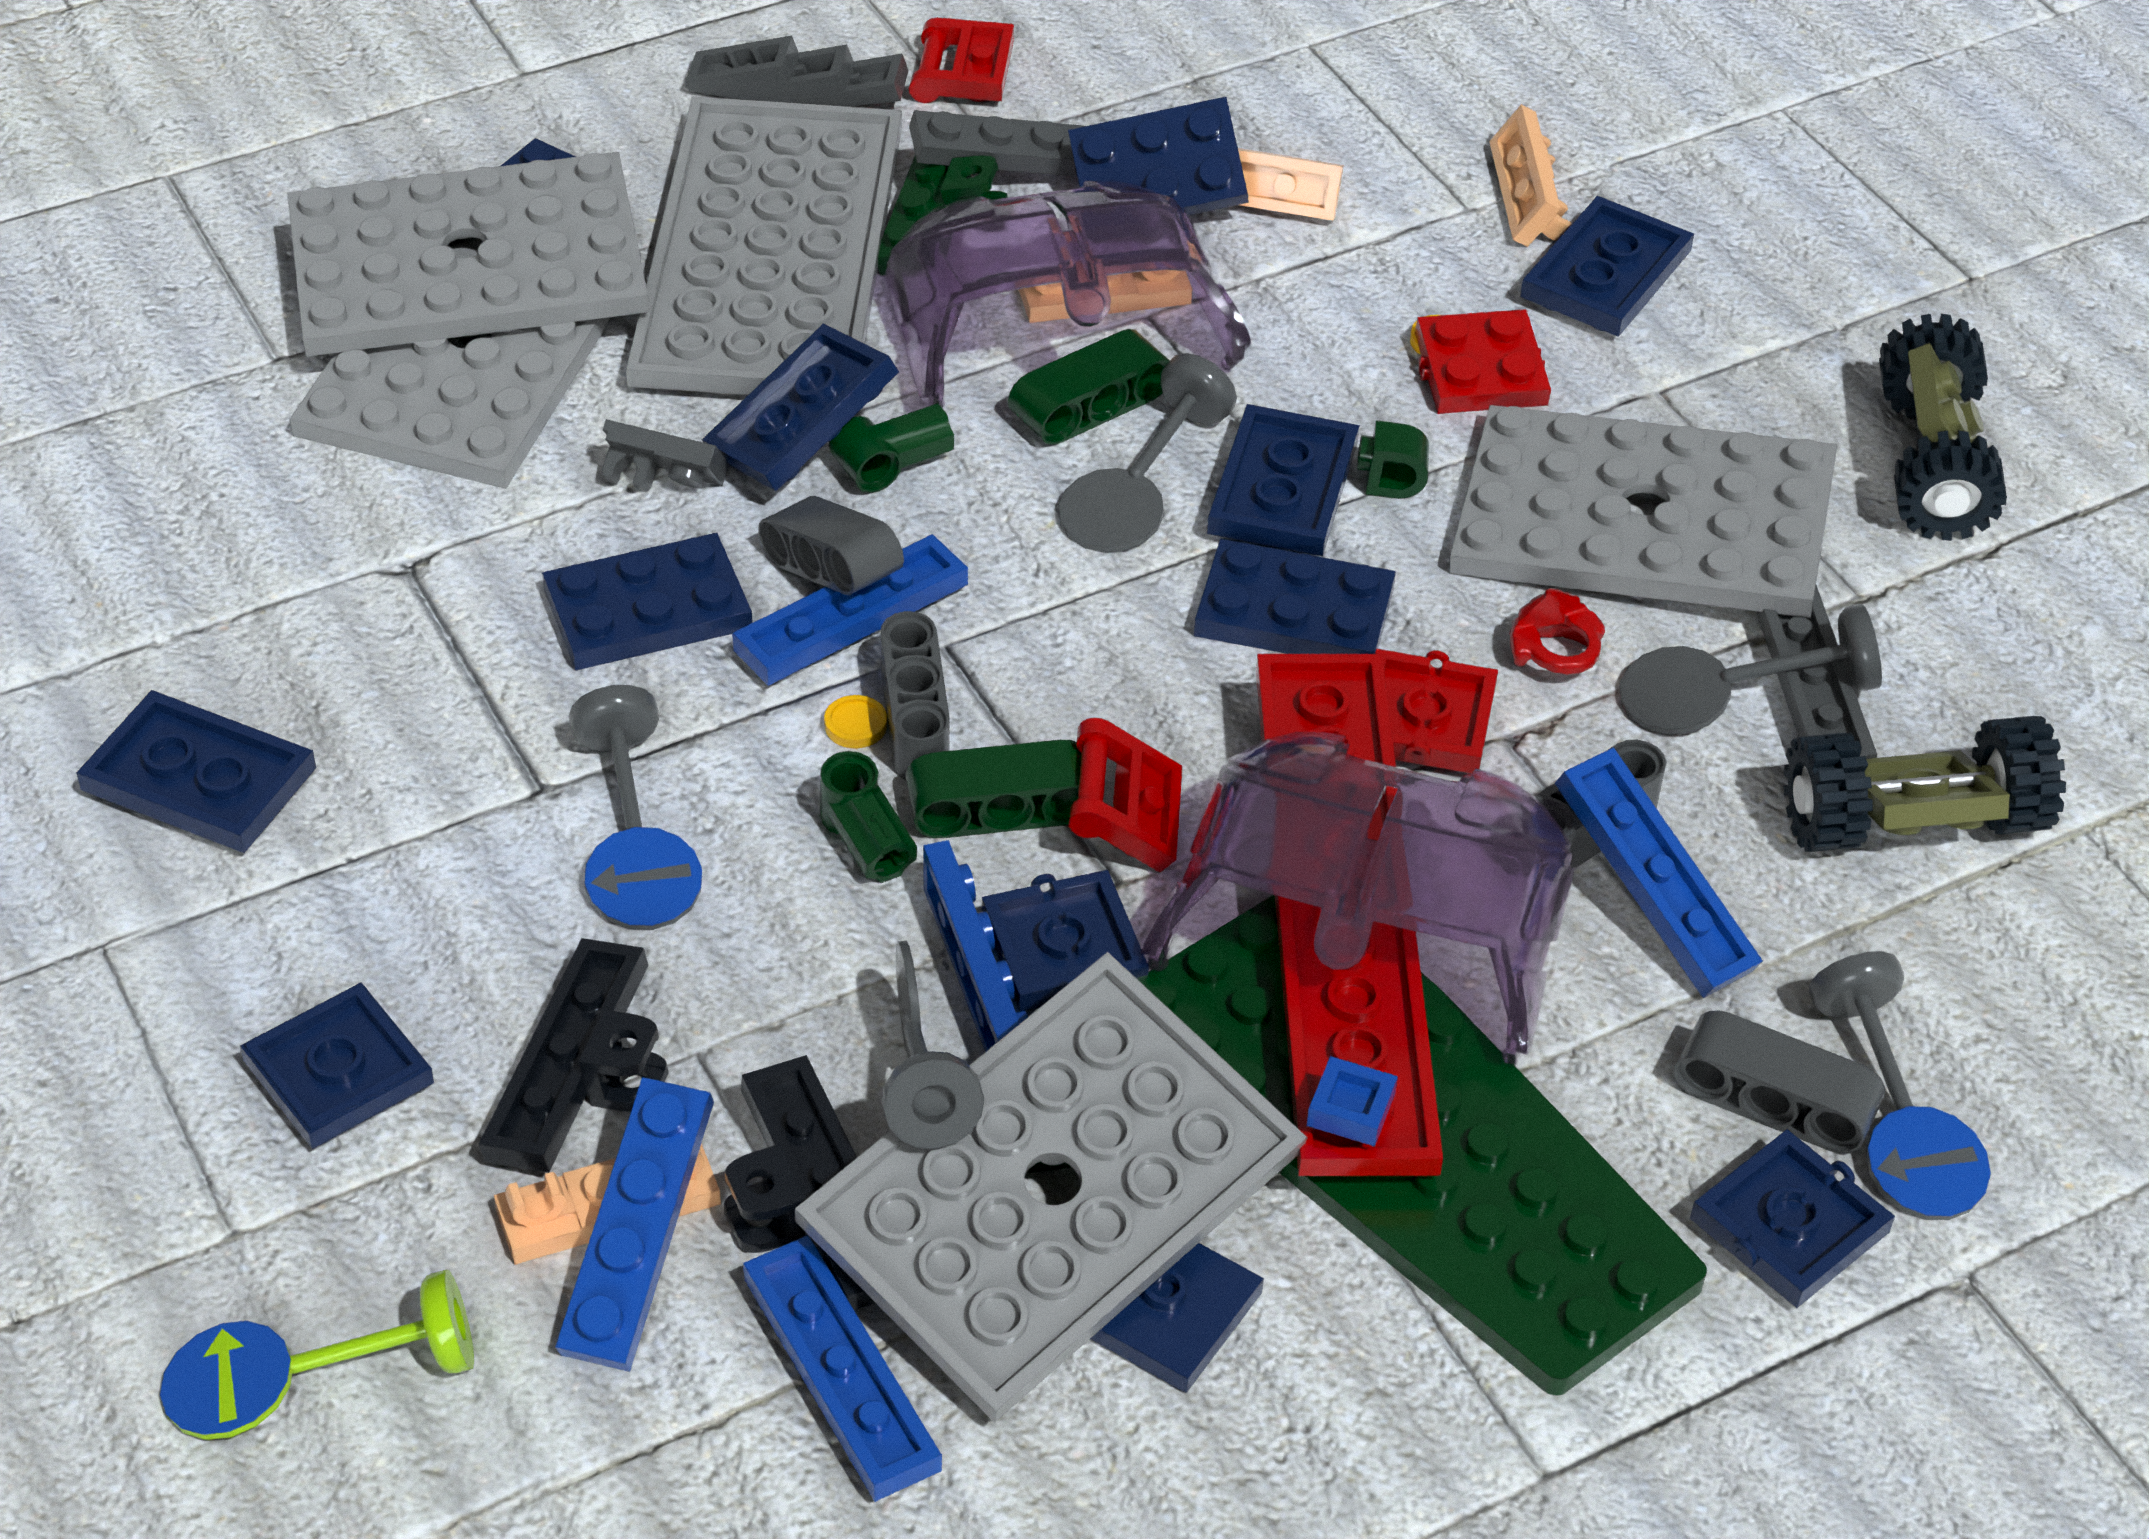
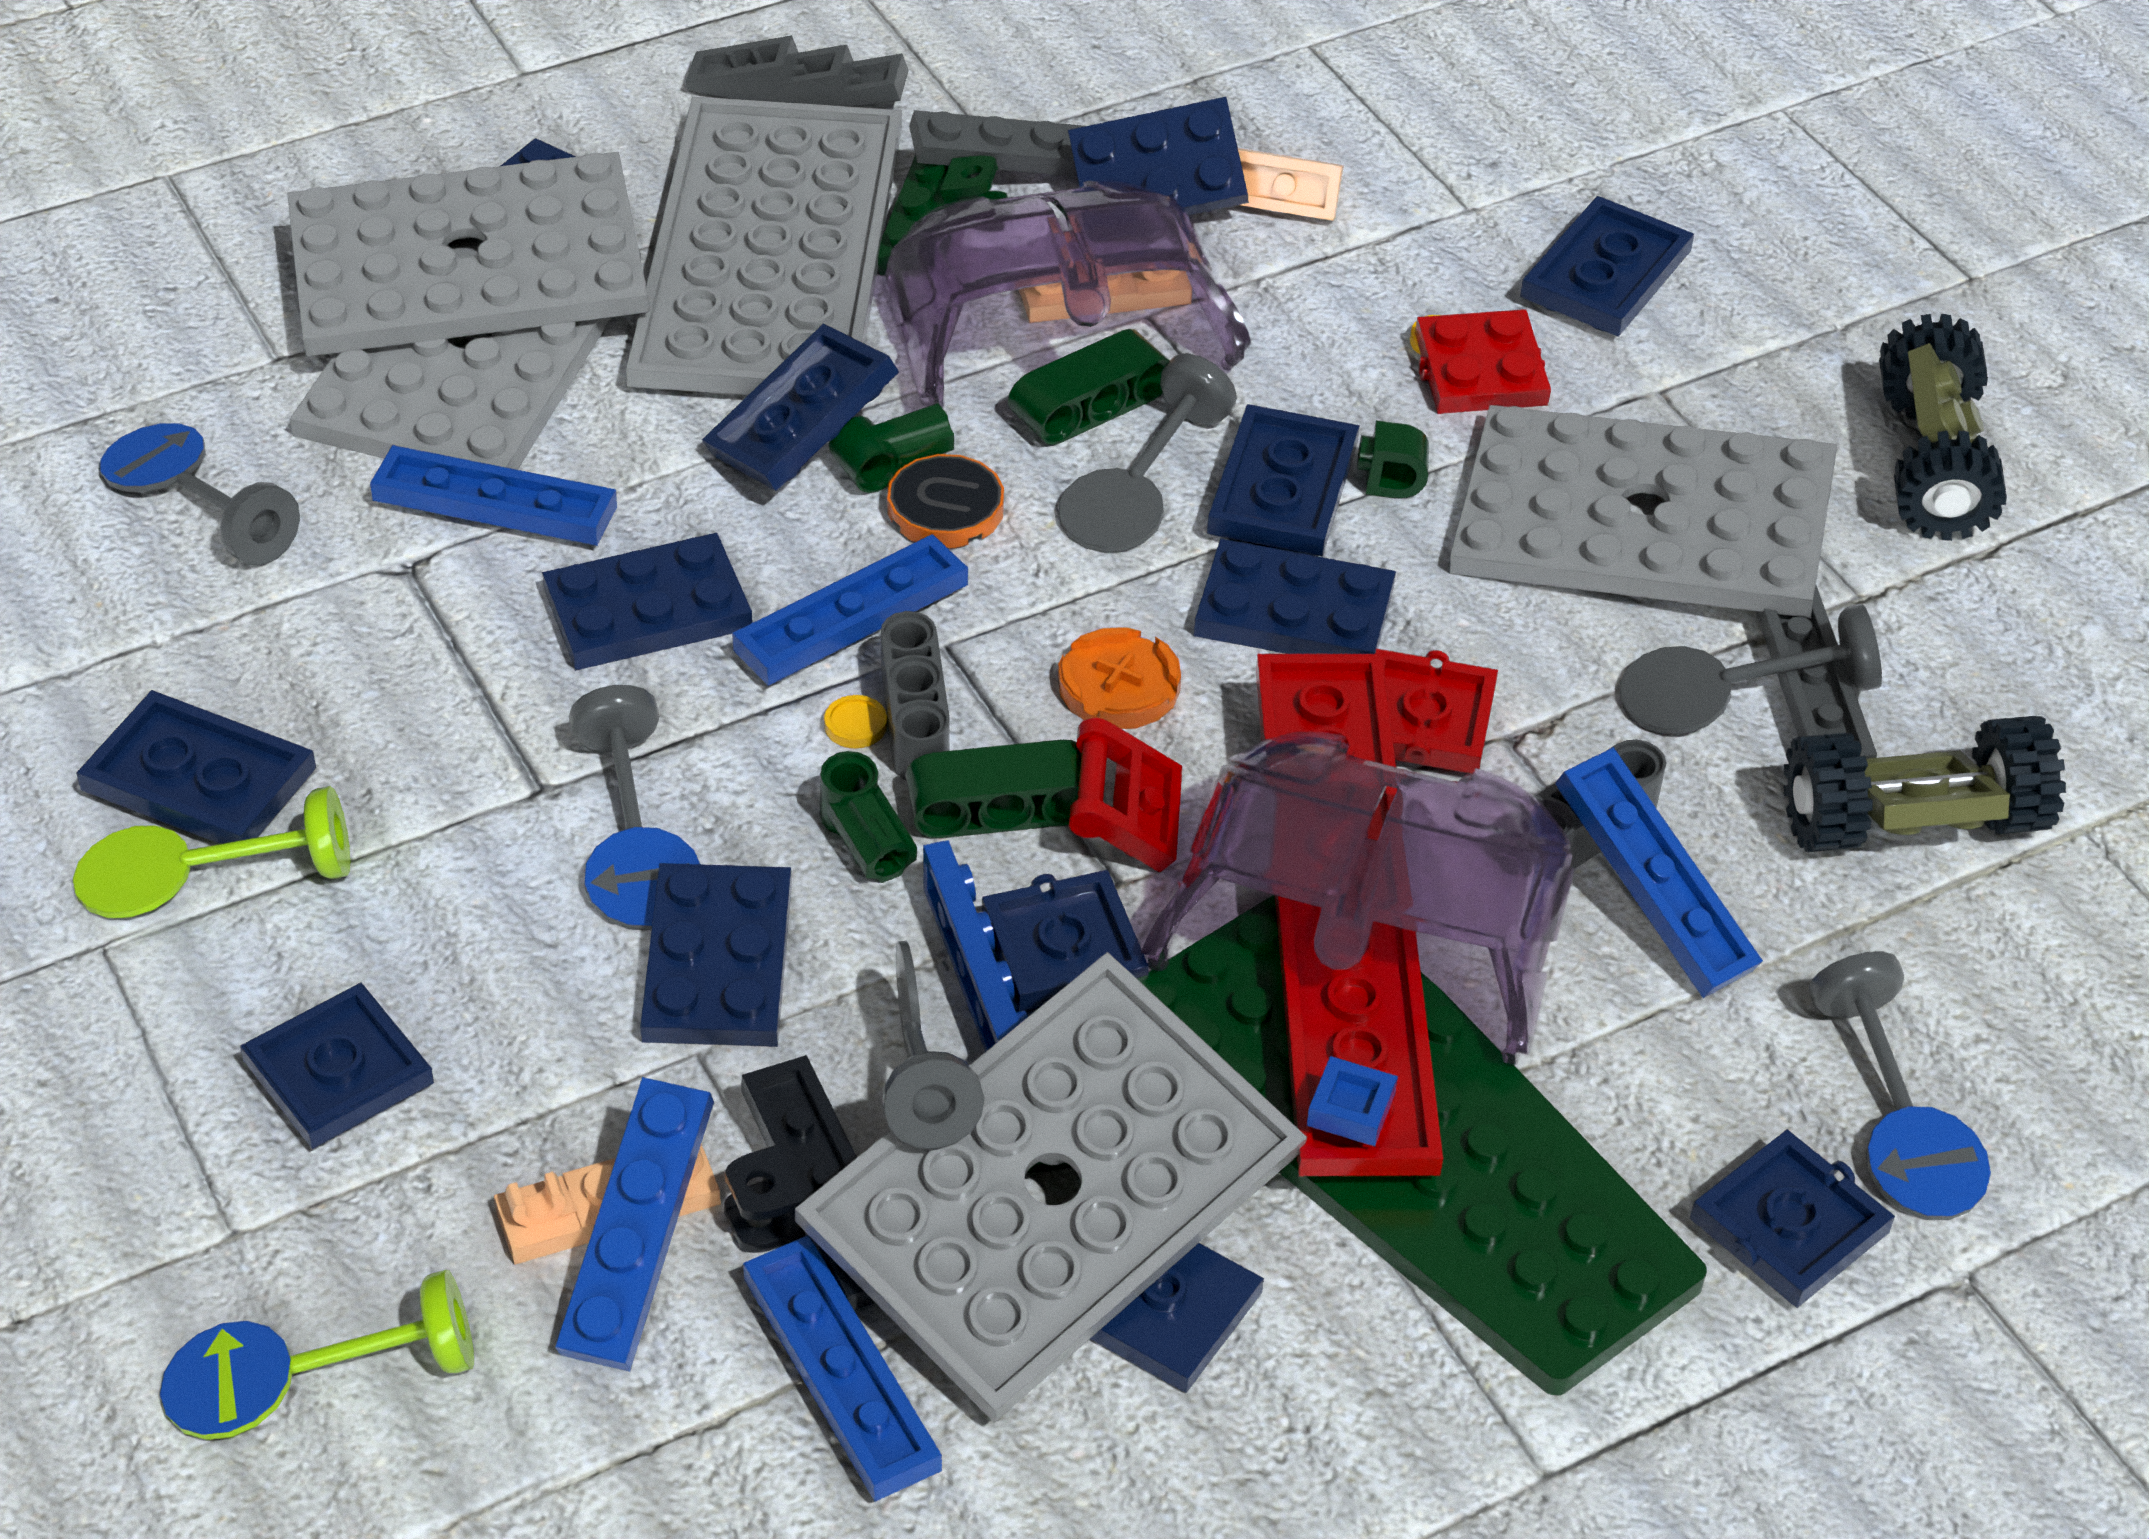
black plate [479,938,669,1173] -> none
dark grey plate [602,419,729,492] -> none
dark grey beam [758,496,904,595] -> none
red plate [909,17,1014,103] -> none
light nougat plate [1489,104,1572,247] -> none
red piece [1509,588,1605,675] -> none
dark grey beam [1674,1010,1885,1153] -> none
none -> lime piece [73,786,351,918]
none -> dark grey piece [100,423,300,565]
none -> blue plate [370,445,617,546]
none -> dark blue plate [640,863,792,1047]
none -> tile [887,454,1004,548]
none -> orange tile [1058,627,1181,729]

